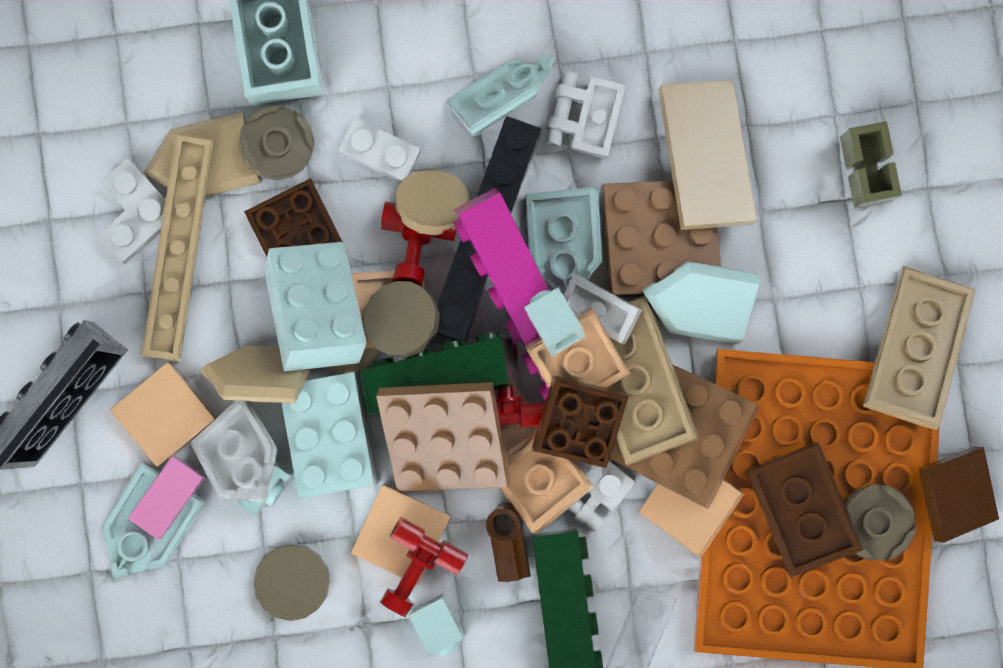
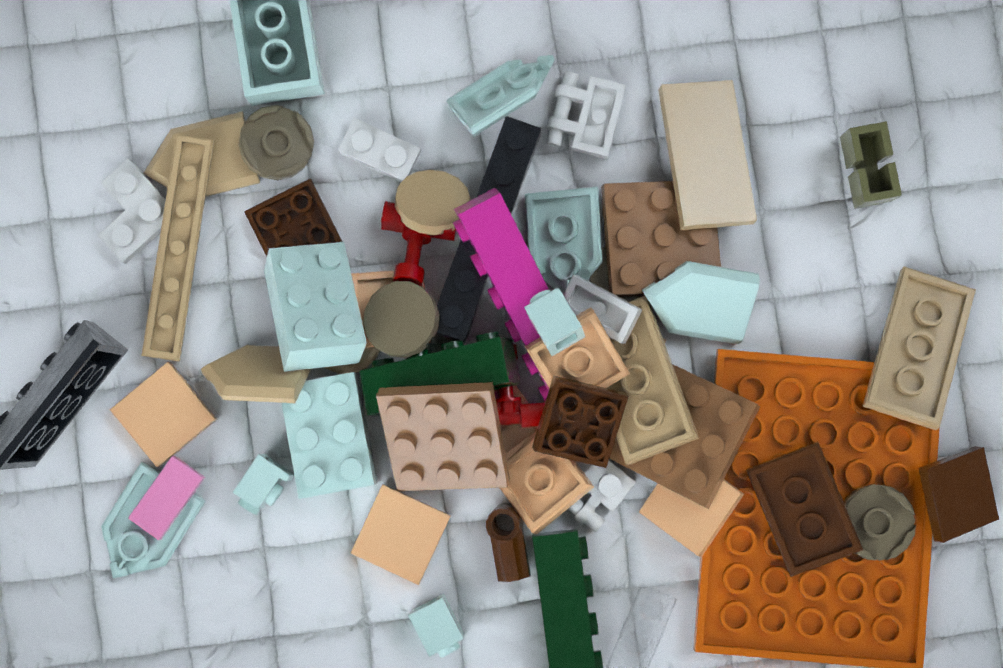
white tile [190,401,277,502] -> none
dark tan tile [254,544,330,621] -> none
red bar [380,517,468,617] -> none

